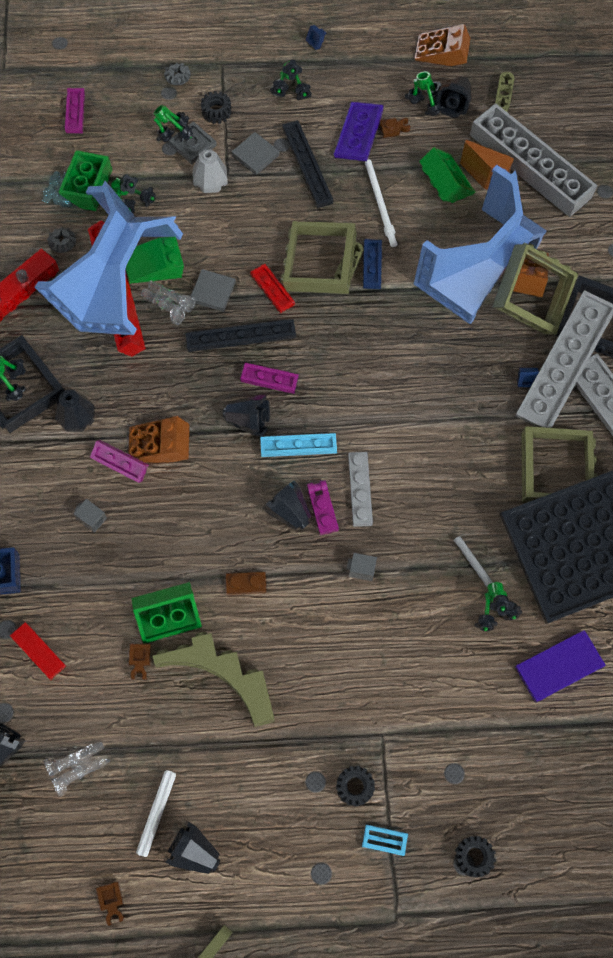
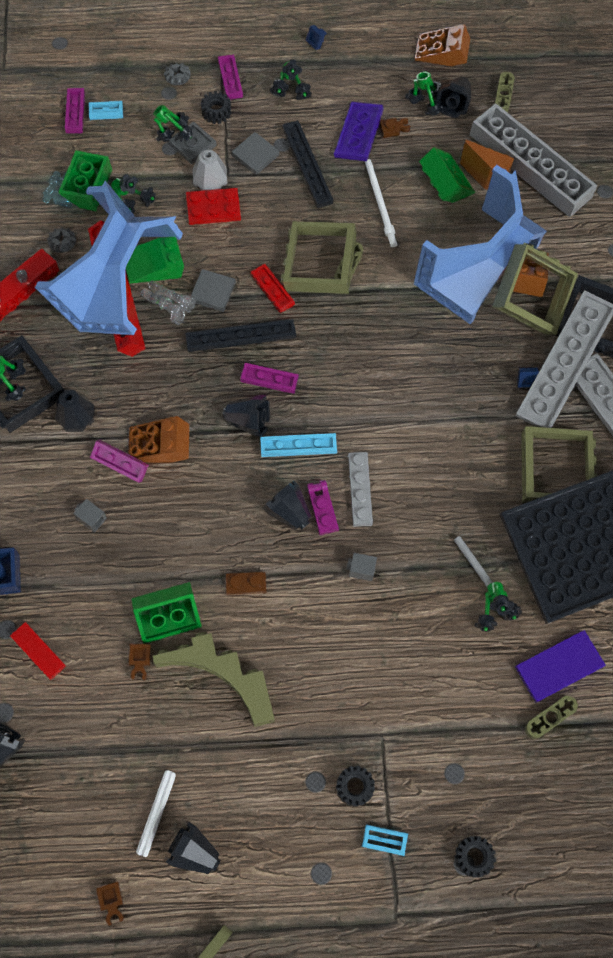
clear piece [43,742,110,797] -> none
dark blue plate [363,239,382,289] -> none
none -> medium azure tile [89,101,123,120]
none -> red plate [186,188,241,225]
none -> magenta plate [218,54,243,100]
none -> olive beam [525,696,578,739]

